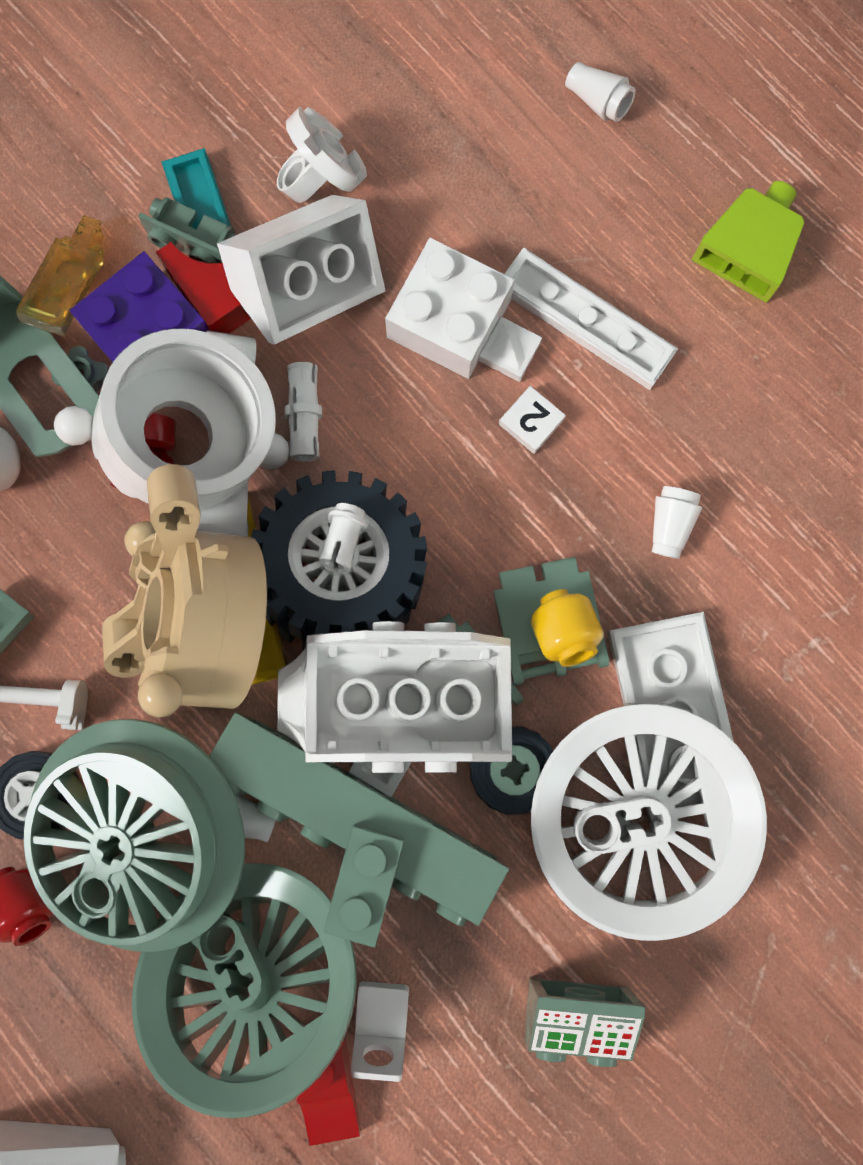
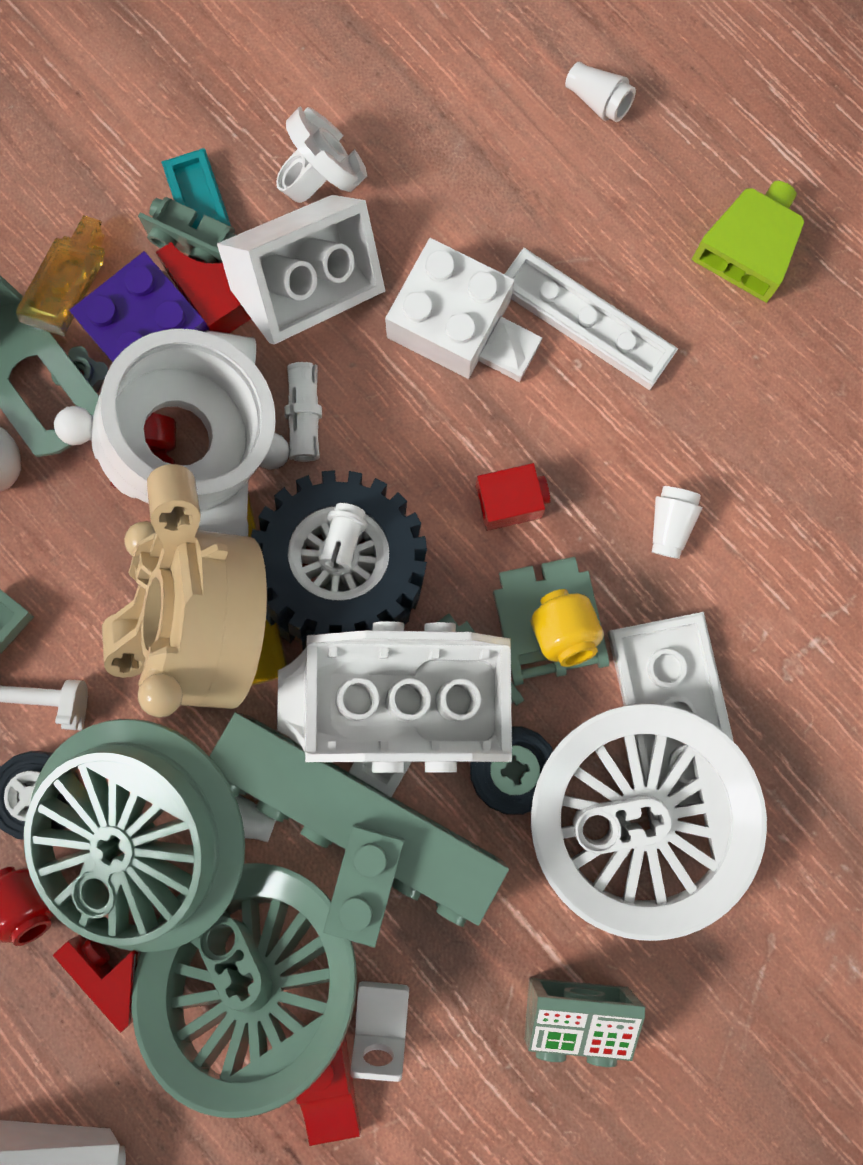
white tile [499,386,566,454] -> none
none -> red slope [52,935,141,1033]
none -> red brick [475,463,551,531]

